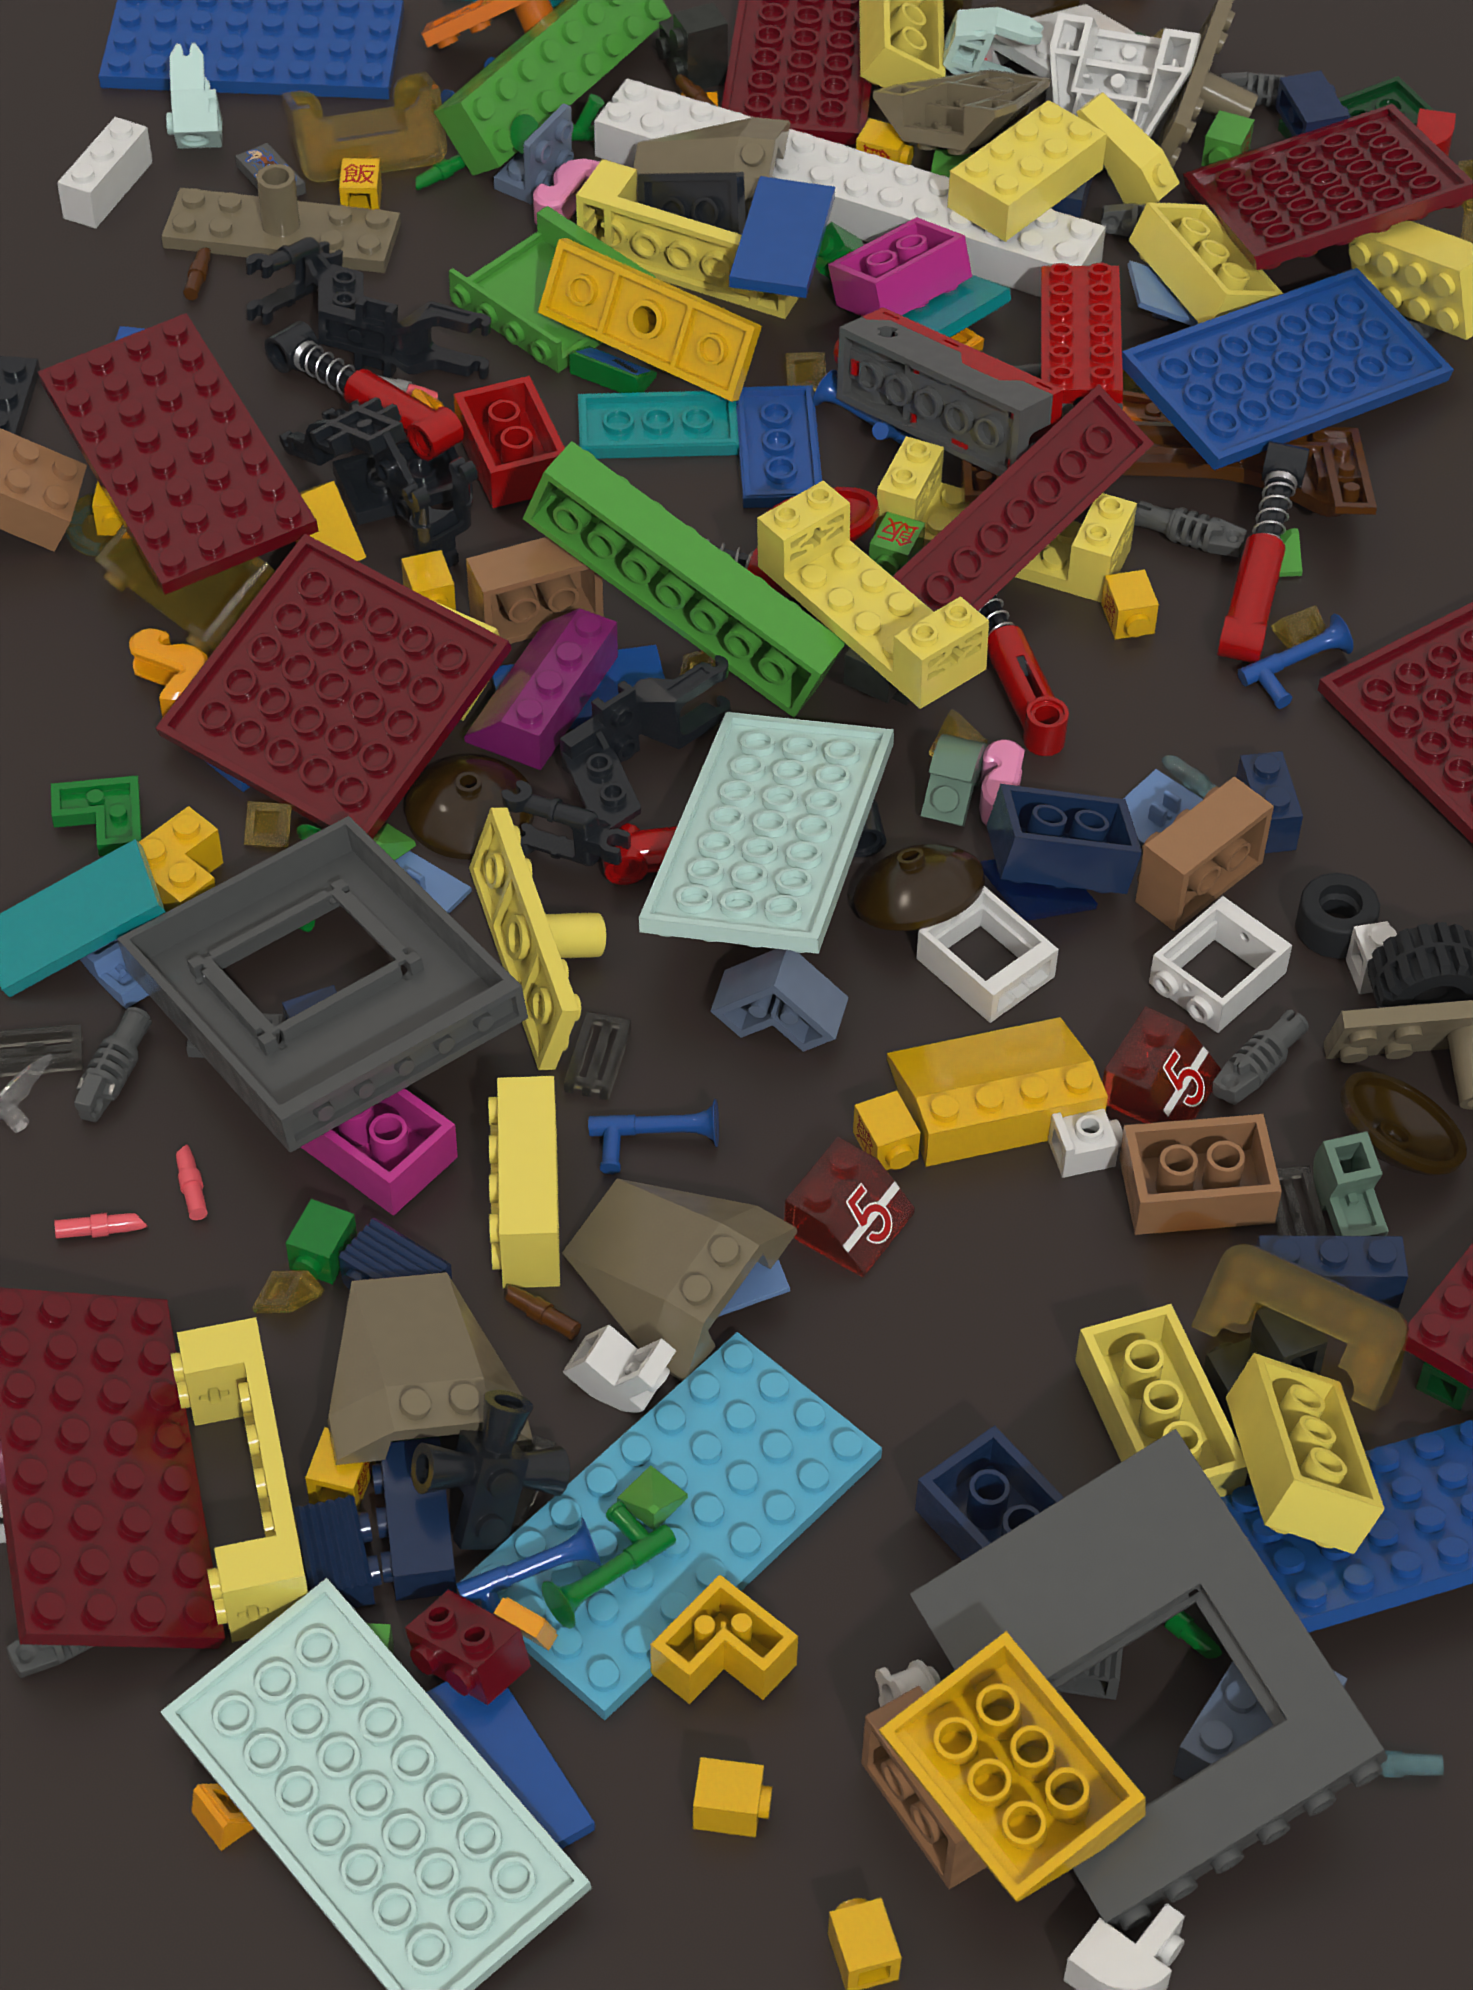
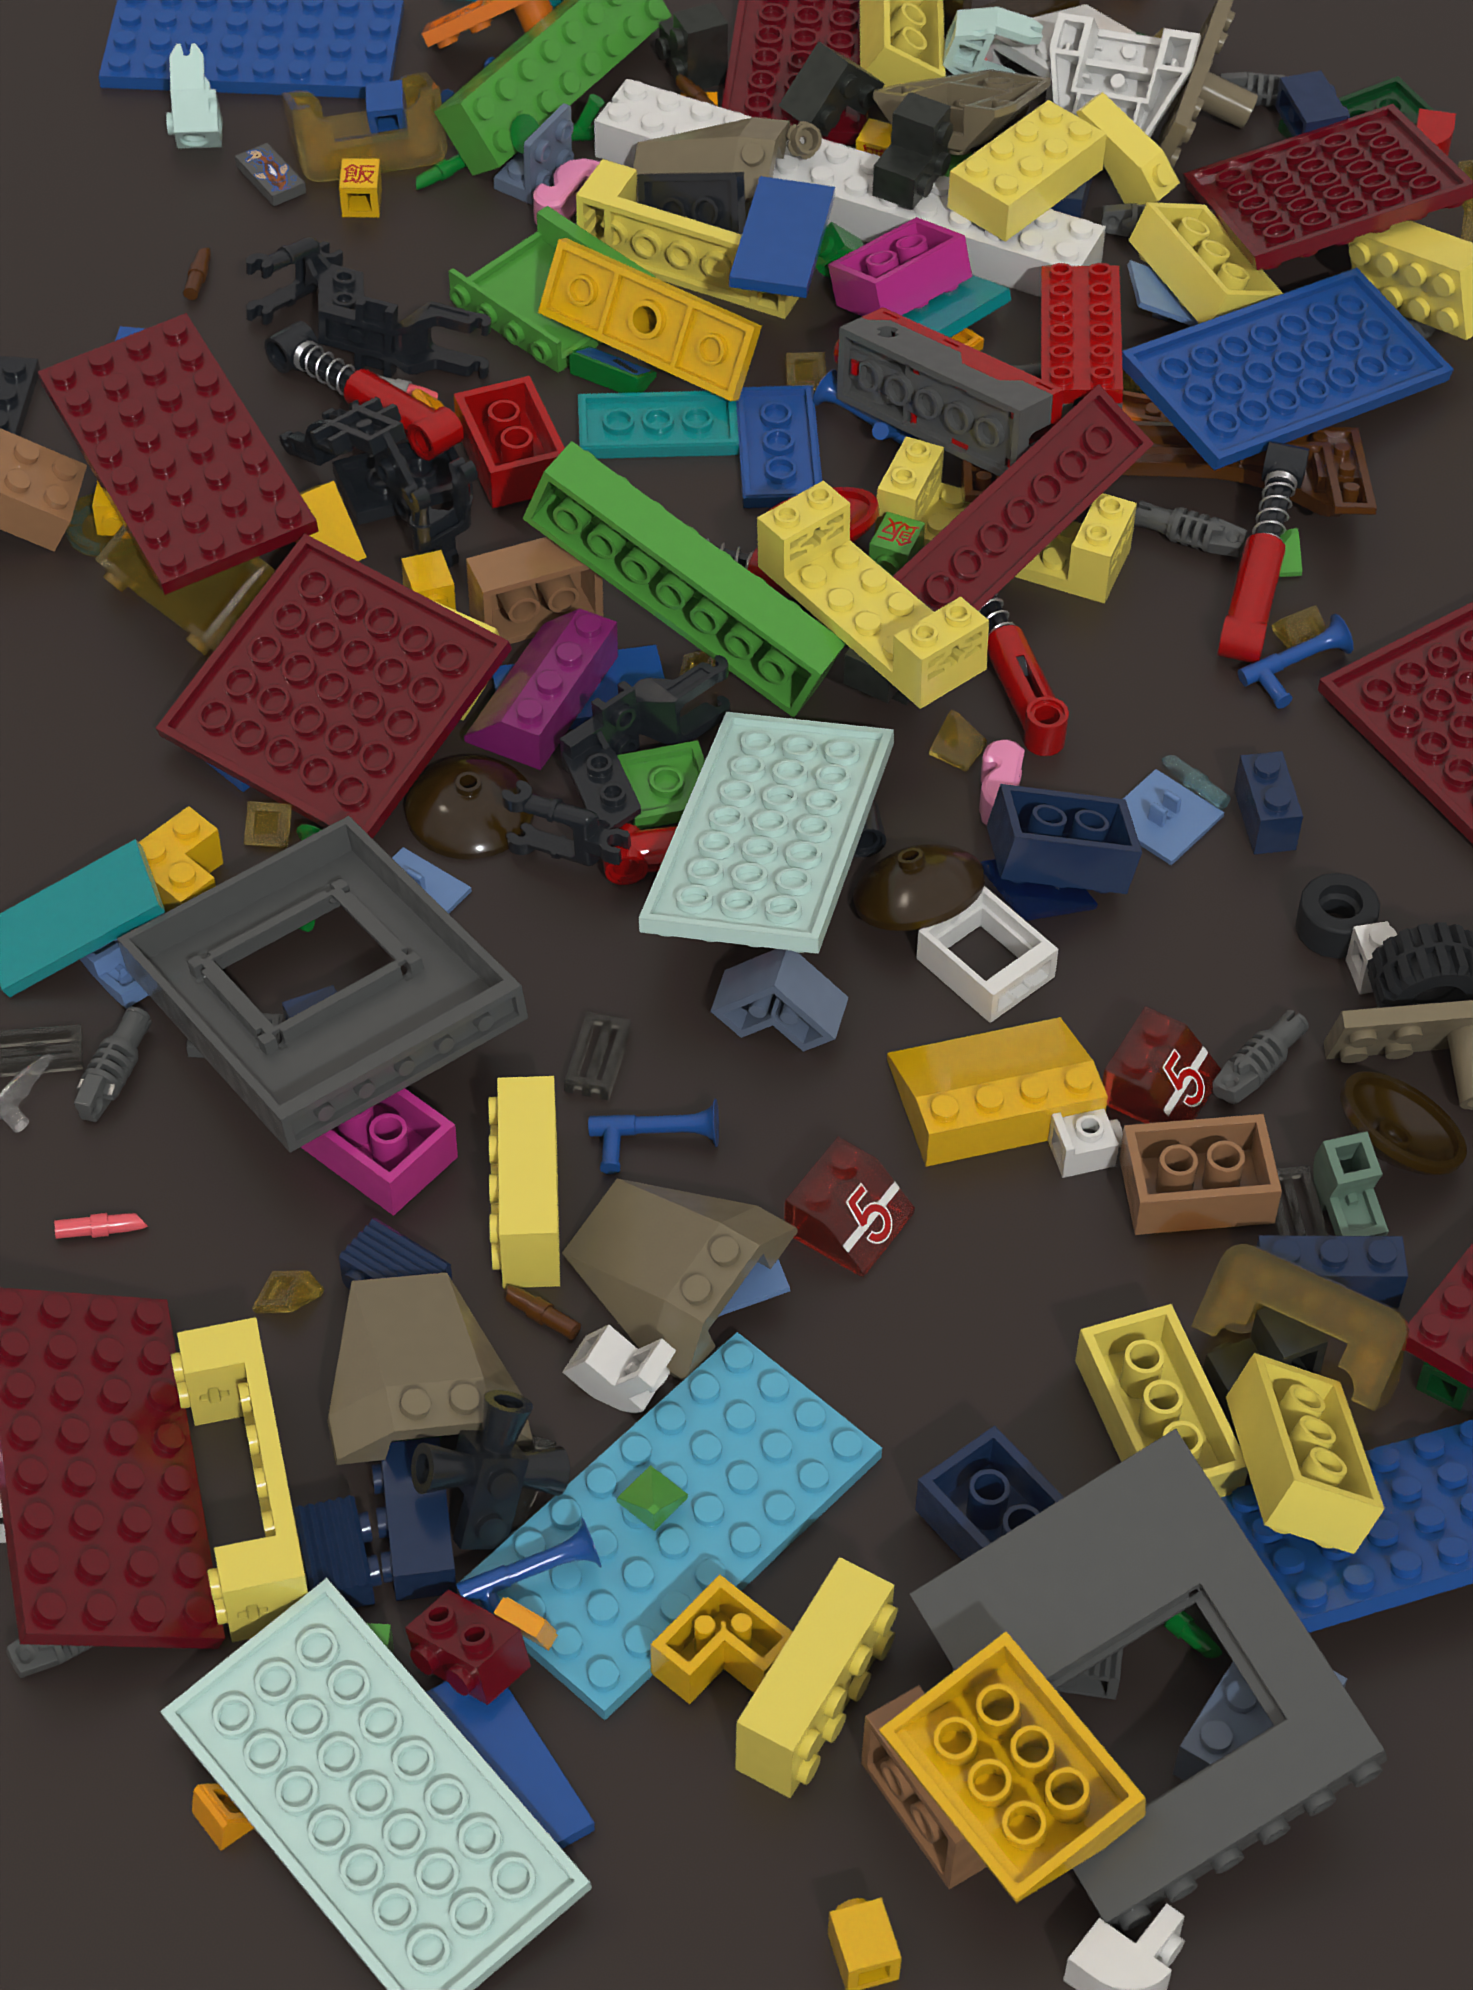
green plate [51,775,143,857] -> none
white brick [57,117,152,229] -> none
light orange animal [129,628,208,718] -> none
dark tan plate [161,164,401,273] -> none
coral piece [176,1144,208,1220] -> none
green brick [286,1199,357,1285] -> none
yellow brick [305,1427,376,1513] -> none
bright green slope [372,823,416,861] -> none
light yellow plate [469,808,606,1070] -> none
green piece [541,1501,676,1629] -> none
yellow brick [693,1757,773,1837] -> none
yellow brick [853,1090,921,1174] -> none
white brick [875,1659,941,1707] -> none
sand green brick [920,733,988,827] -> none
yellow brick [1101,570,1159,639] -> none
medium nougat brick [1135,776,1274,932] -> none
white window [1149,896,1292,1033] -> none
bright green brick [1201,110,1254,166] -> none
clear light blue piece [1380,1751,1444,1778] -> none
none -> blue brick [366,80,409,141]
none -> bright green plate [617,740,705,829]
none -> light yellow brick [735,1557,898,1798]
none -> pearl dark grey brick [778,41,885,137]
none -> dark tan plate [786,121,822,159]
none -> pearl dark grey brick [872,92,953,210]

